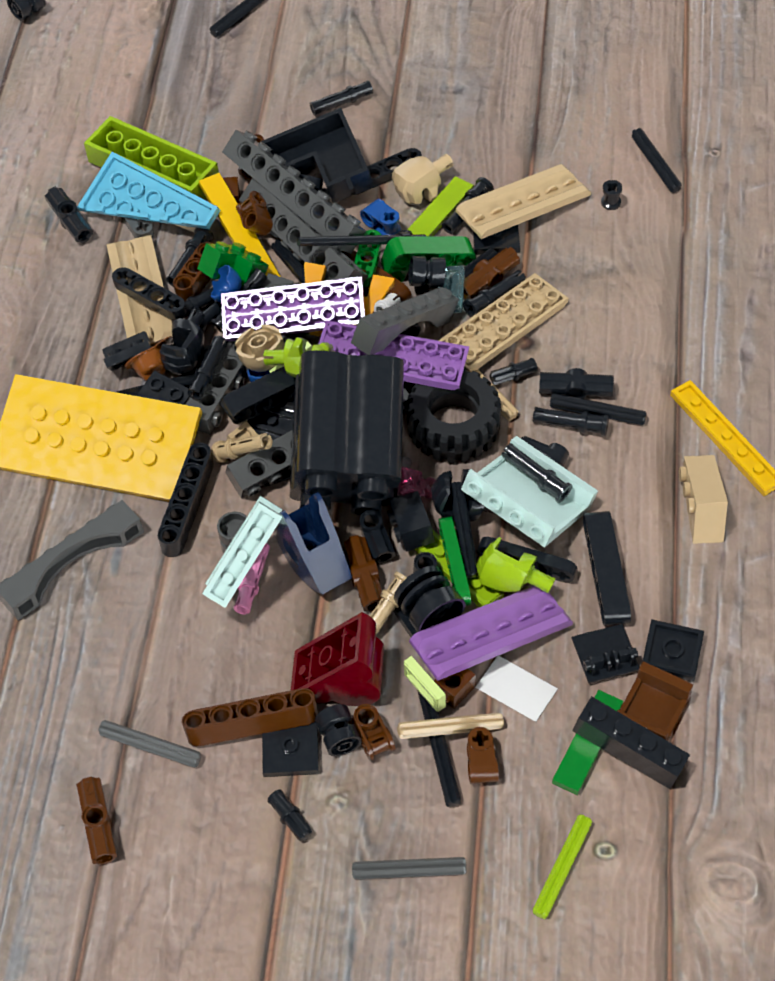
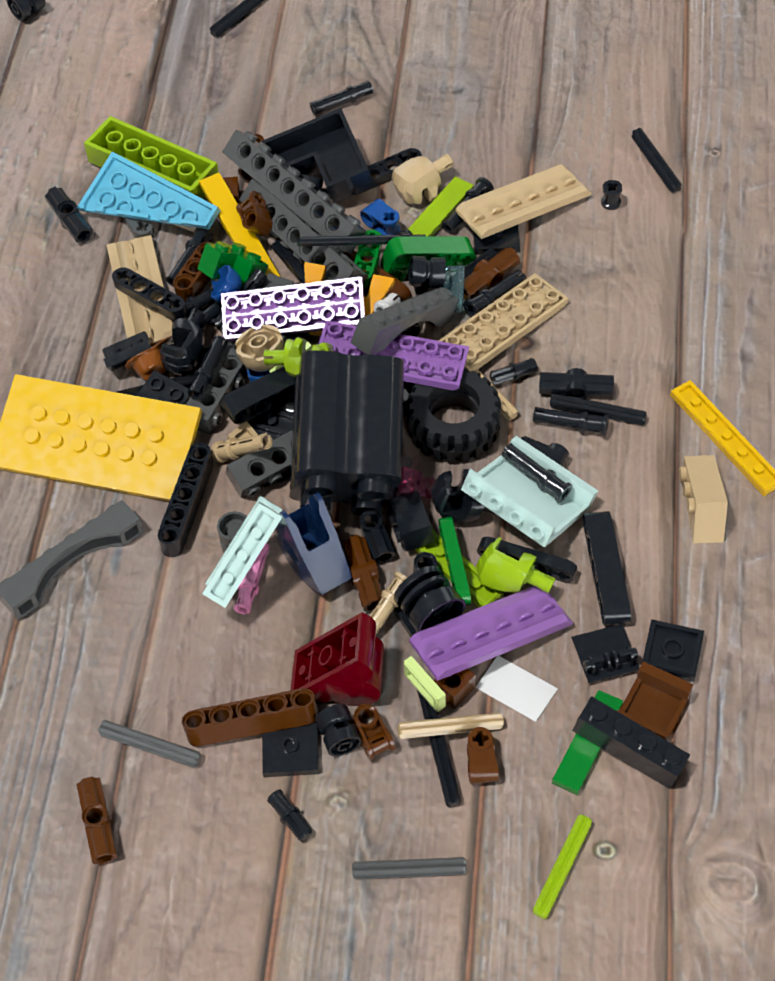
black axle [450,482,478,579] -> none

